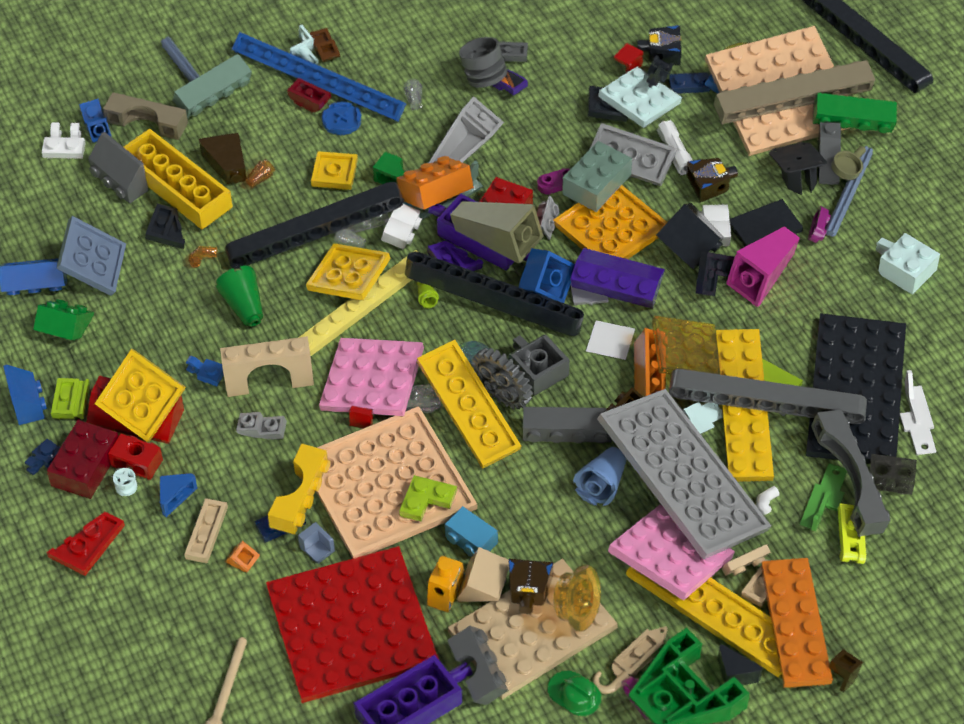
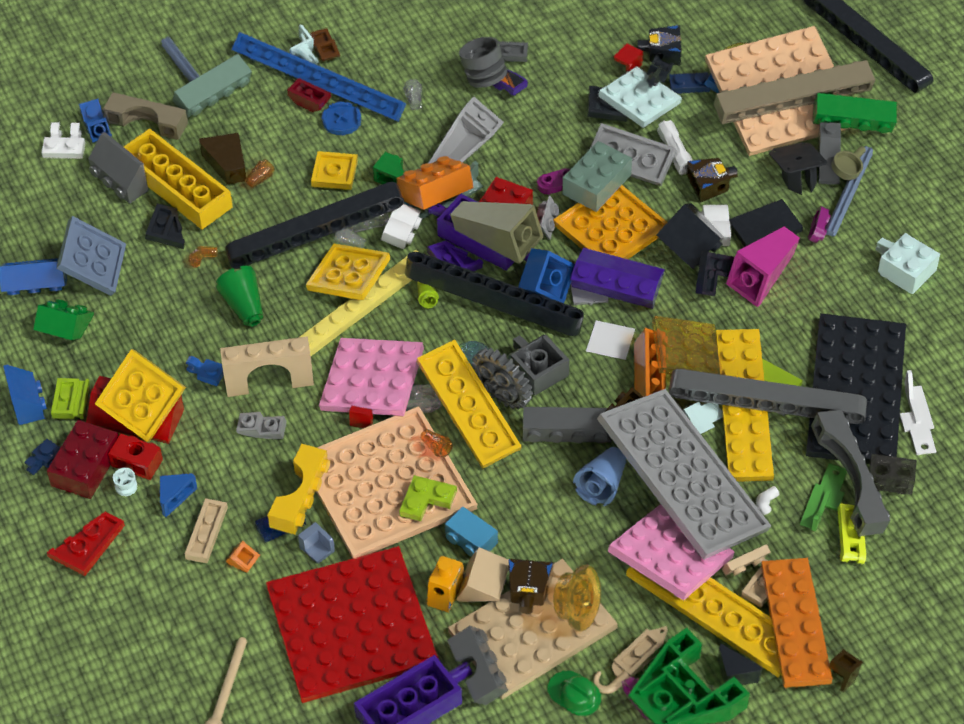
none -> clear orange cone [420,429,453,457]

